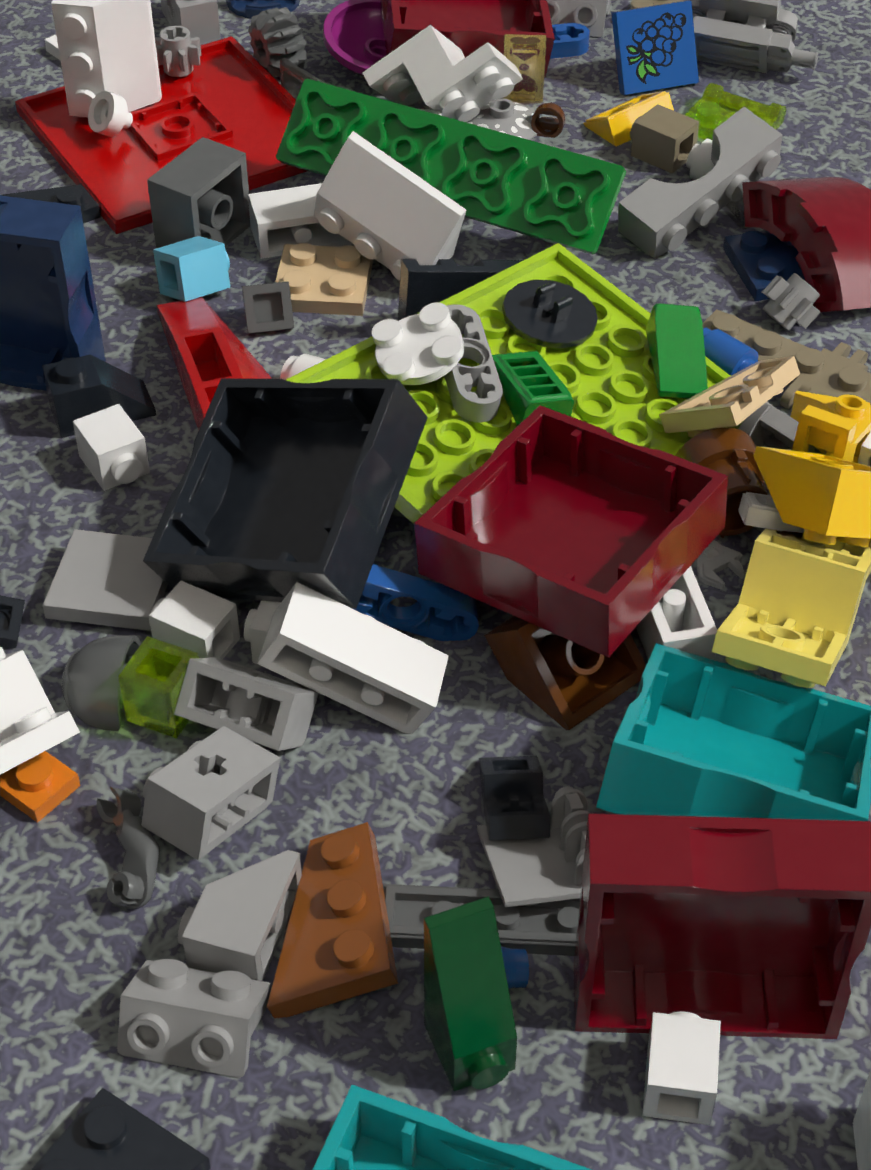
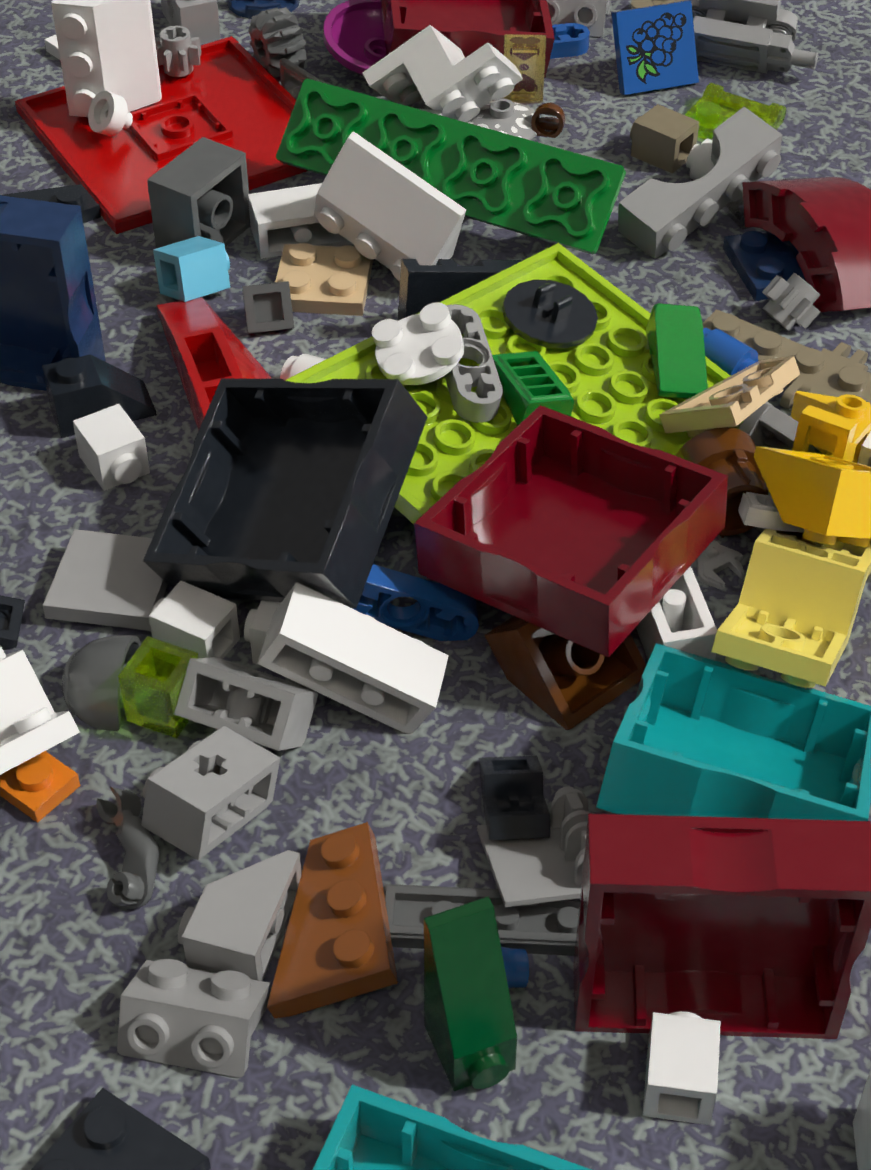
yellow slope [583,91,674,147] -> none

